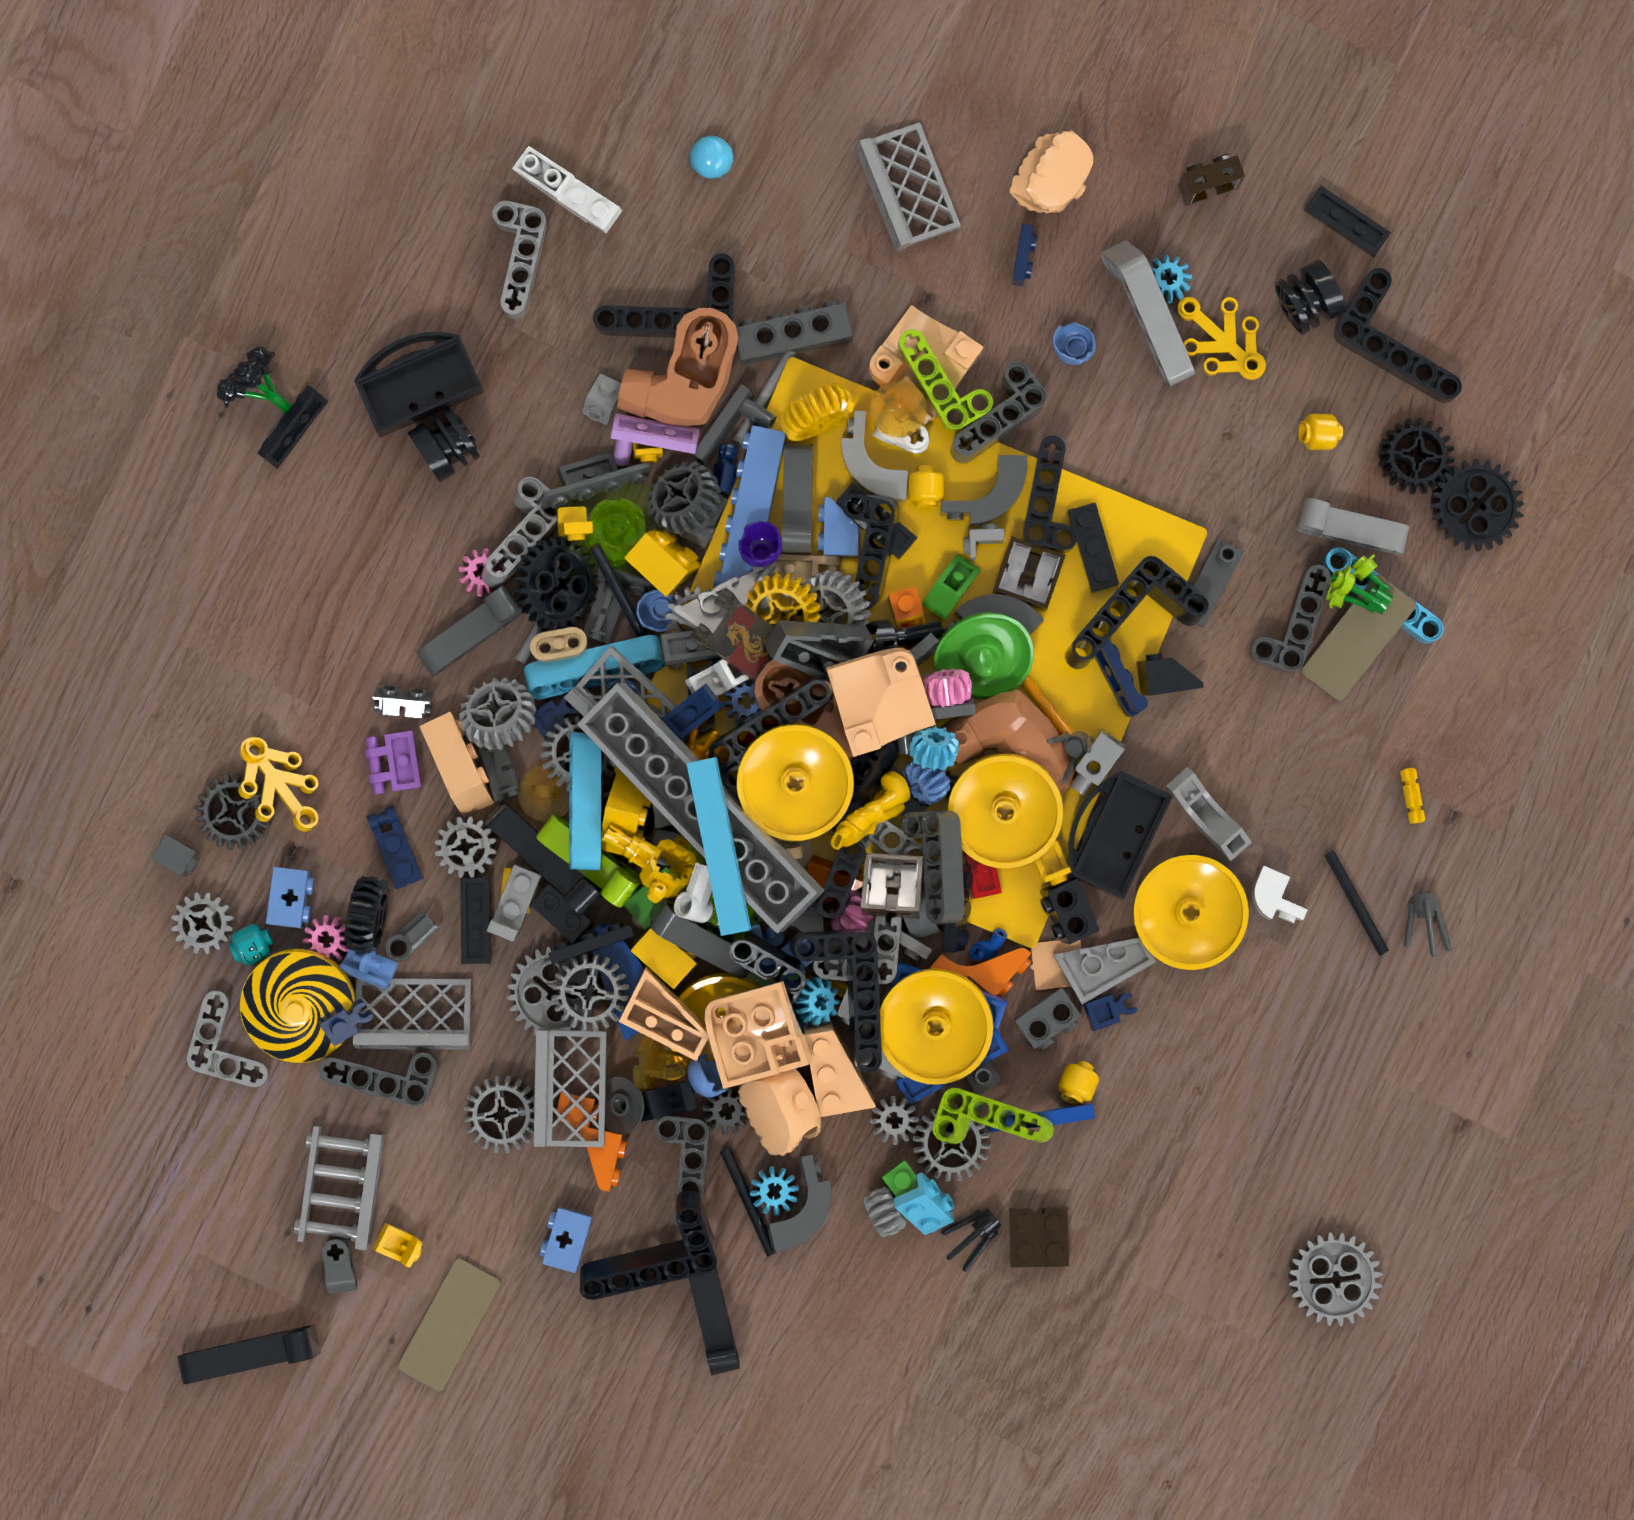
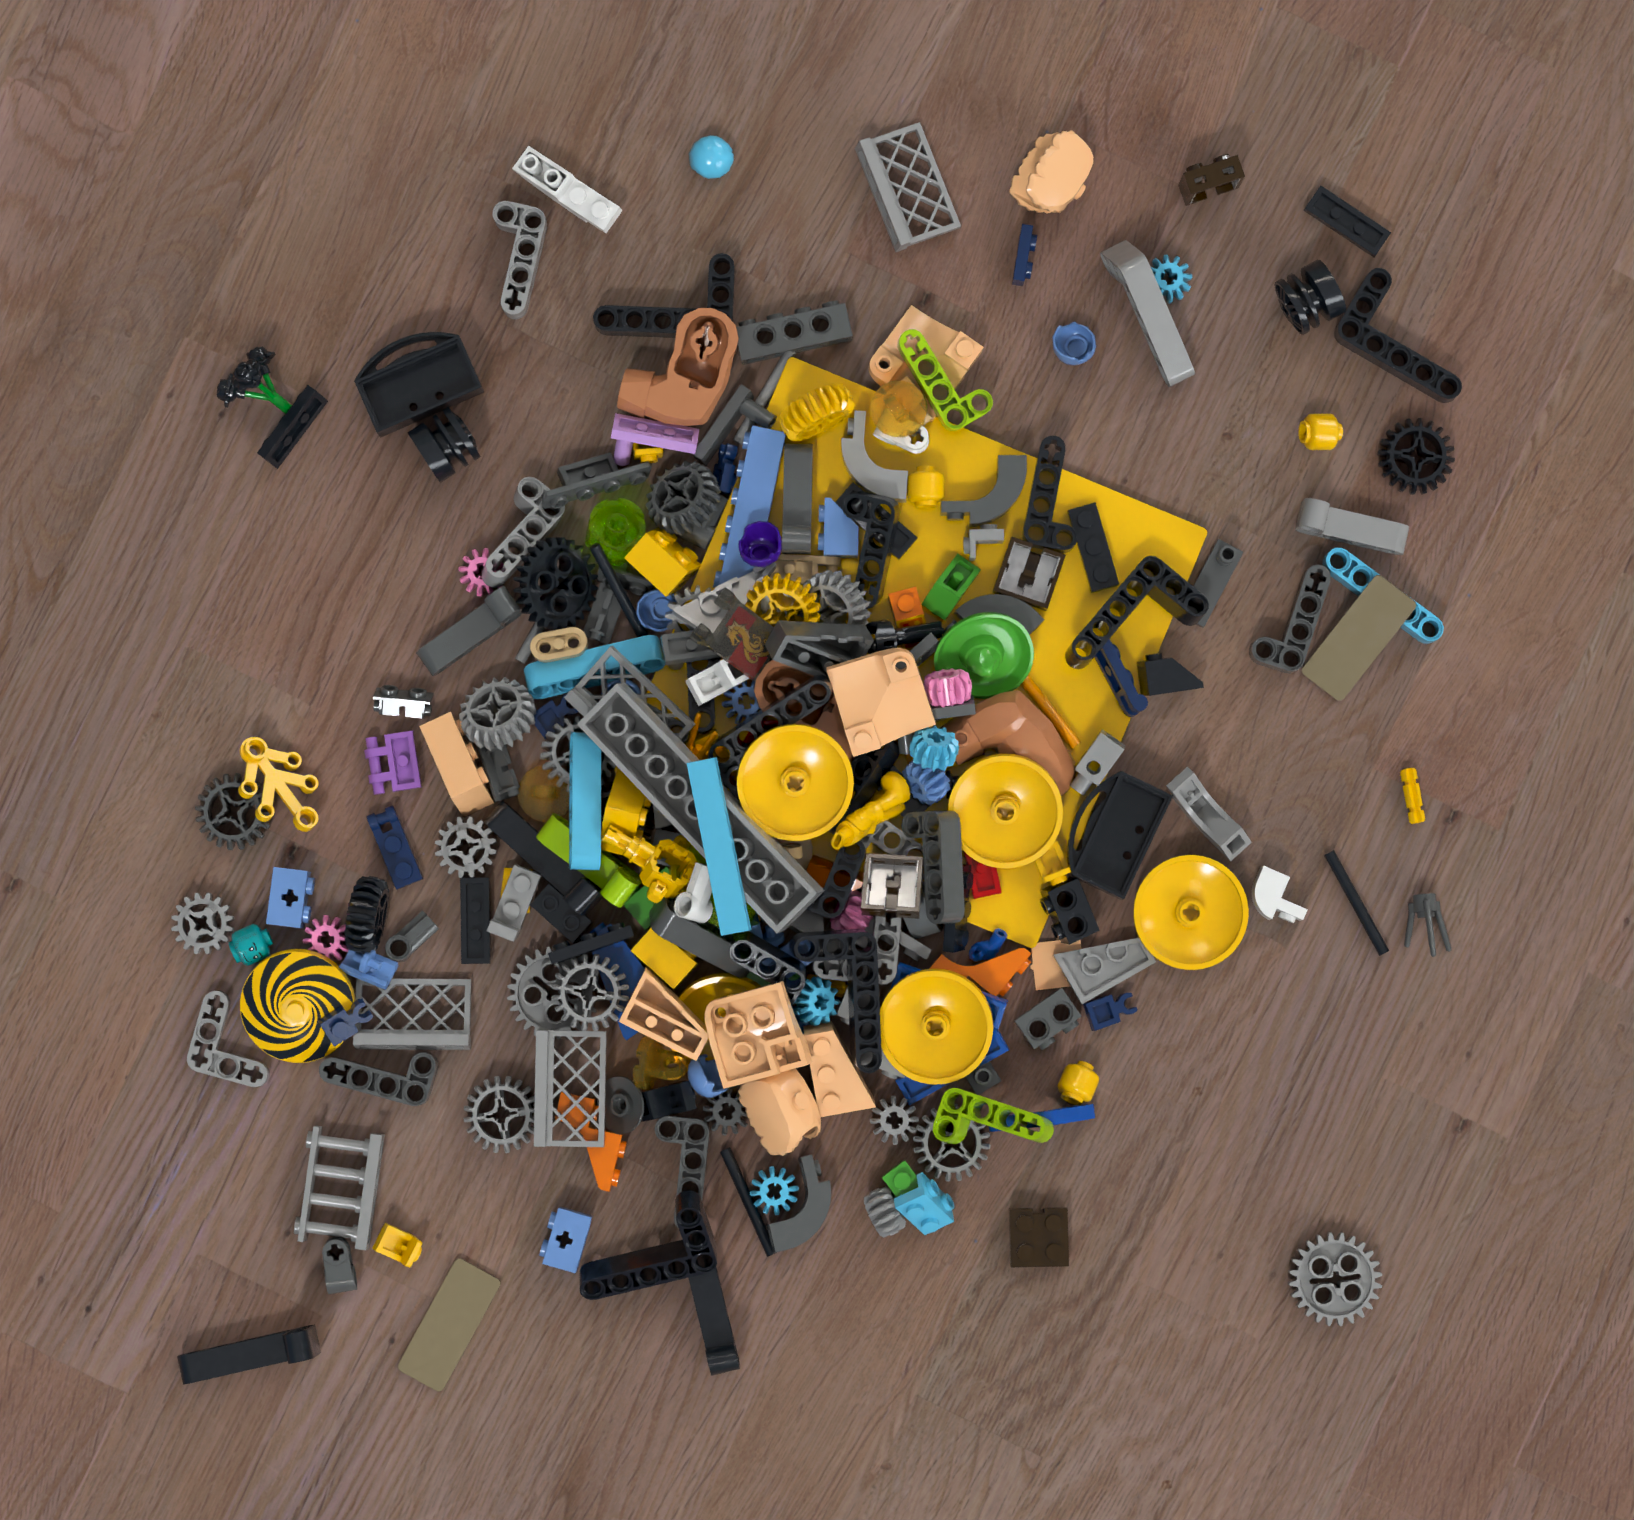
dark grey brick [151,834,200,877] -> none
yellow bracket [557,506,593,541] -> none
light grey bracket [582,373,621,425] -> none
dark blue plate [661,683,724,740] -> none
black plant [941,1208,1002,1272] -> none
dark grey beam [950,361,1047,463] -> none
dark grey plant [1047,731,1094,784] -> none
yellow plant [1177,297,1266,380] -> none
plant [1326,554,1393,615] -> none
black gear [1430,459,1524,552] -> none

